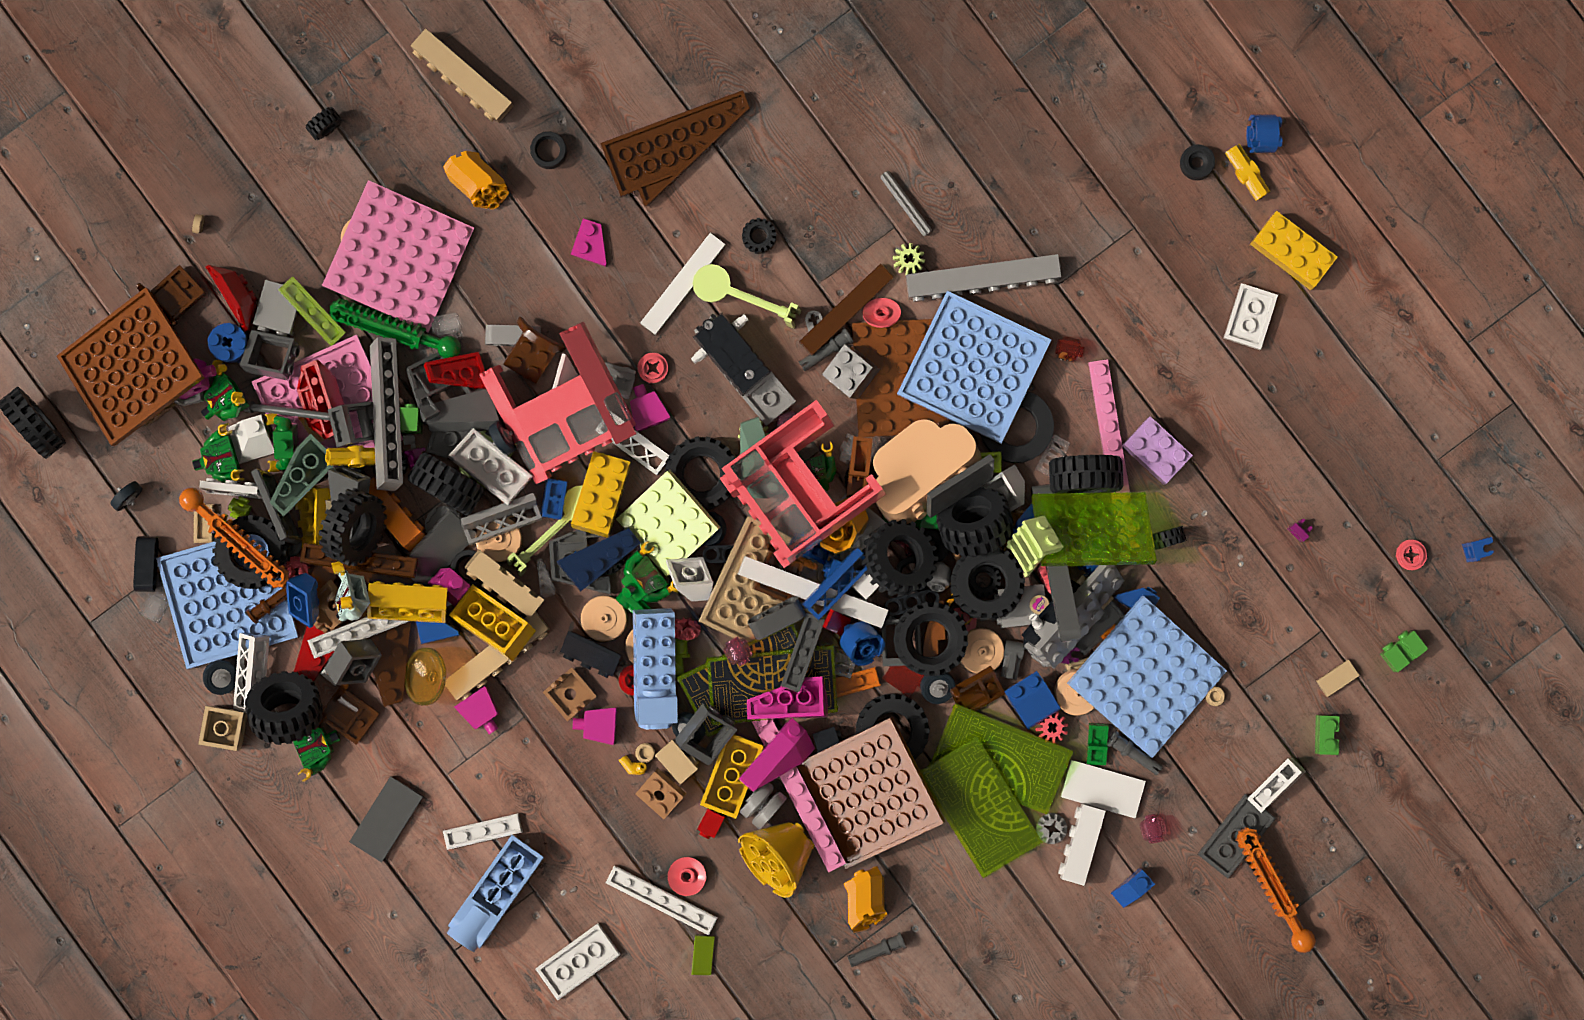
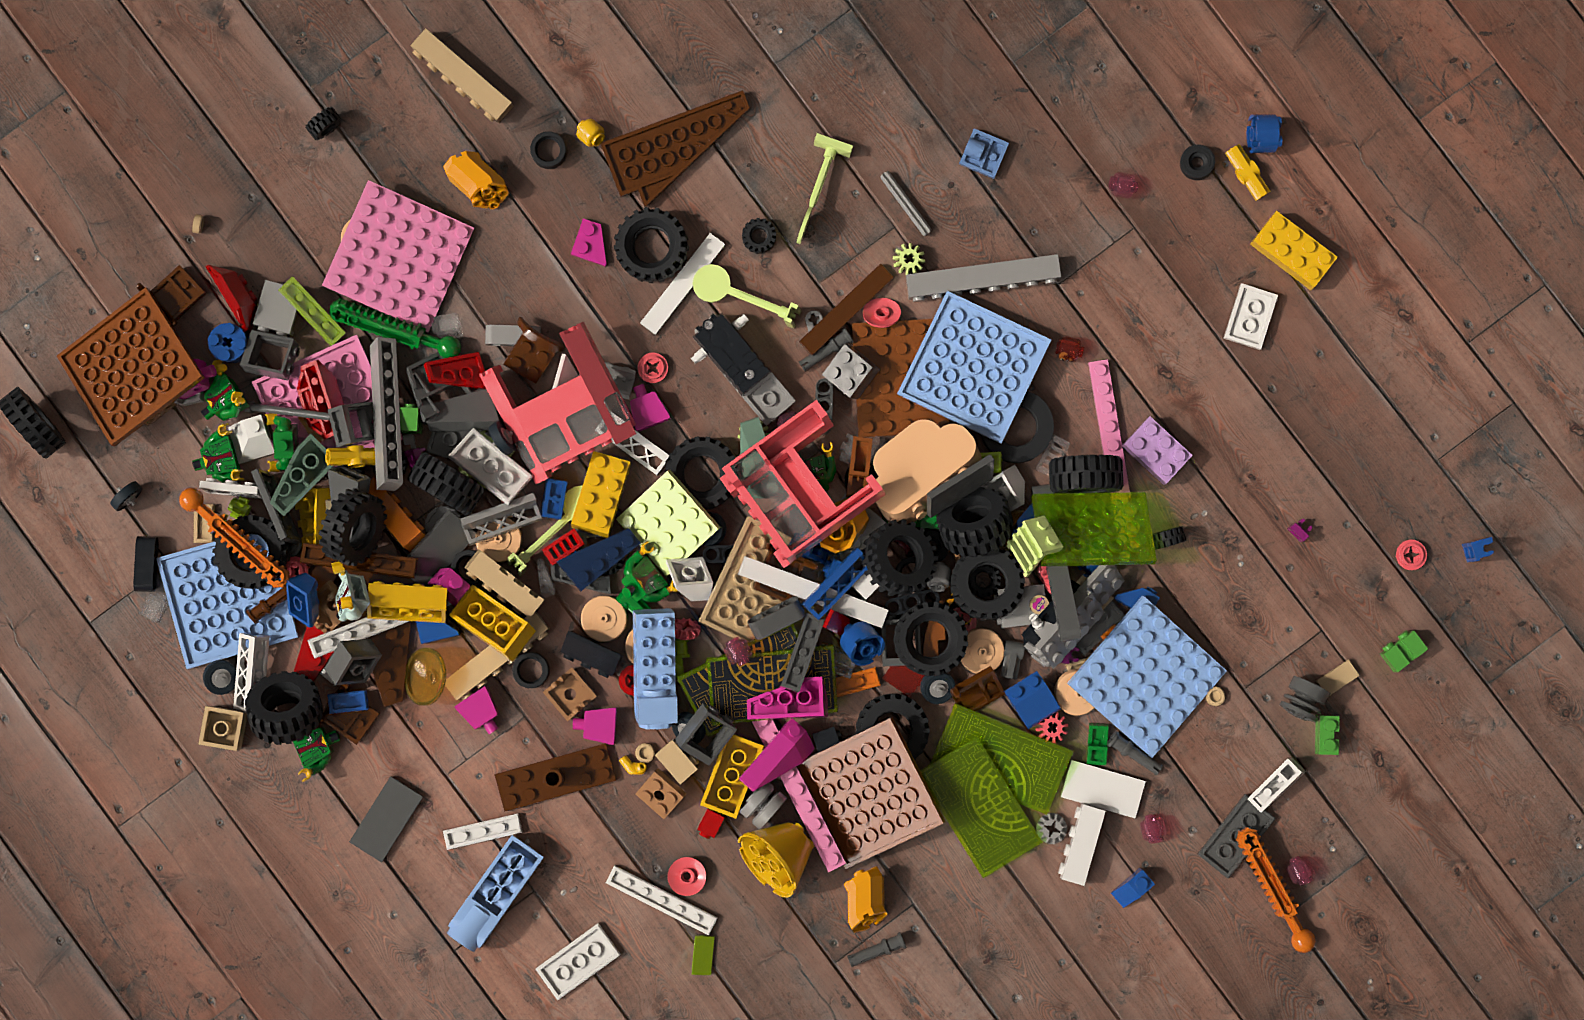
none -> blue tile [327,690,369,714]
none -> reddish brown plate [494,743,616,812]
none -> black tyre [512,652,550,688]
none -> red slope [542,528,585,566]
none -> yellow head [576,119,605,147]
none -> black tyre [614,207,689,283]
none -> yellowish green piece [797,133,853,244]
none -> dark grey beam [815,378,833,435]
none -> medium blue plate [959,129,1009,179]
none -> clear pink head [1108,172,1138,198]
none -> dark grey wheel [1279,676,1331,723]
none -> clear pink head [1286,856,1315,886]

